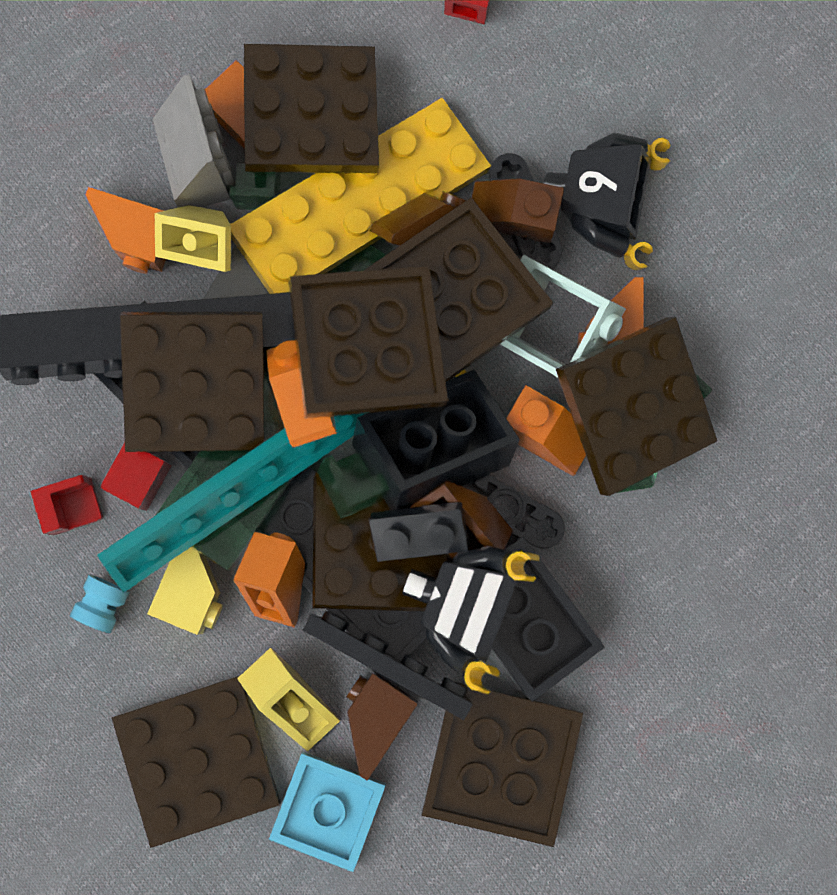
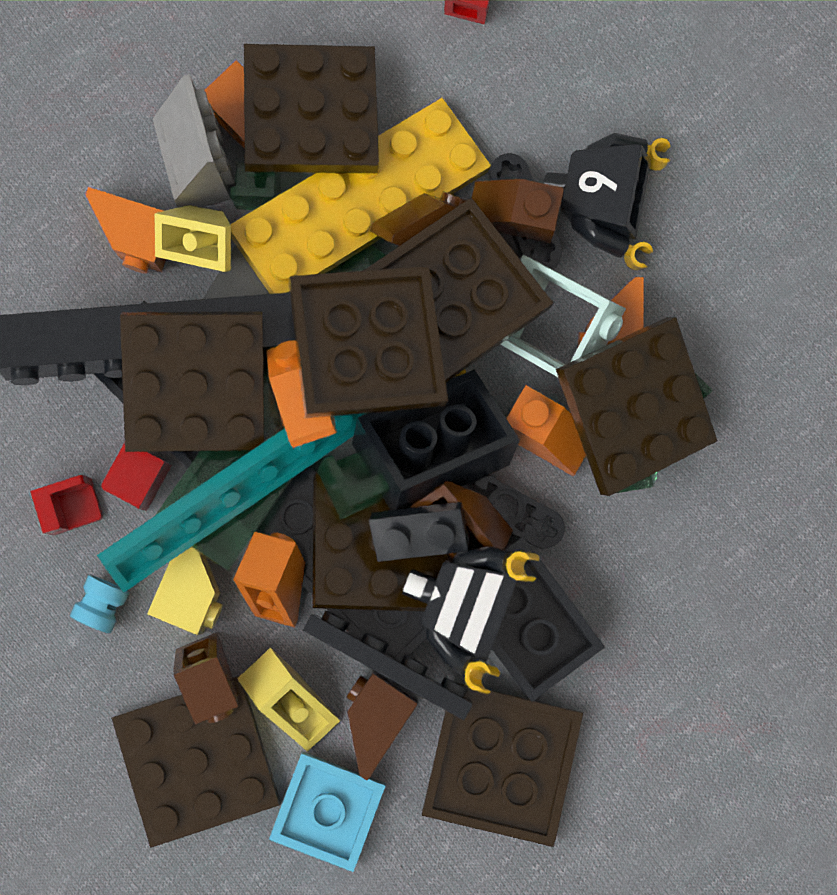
none -> reddish brown slope [173,632,238,724]

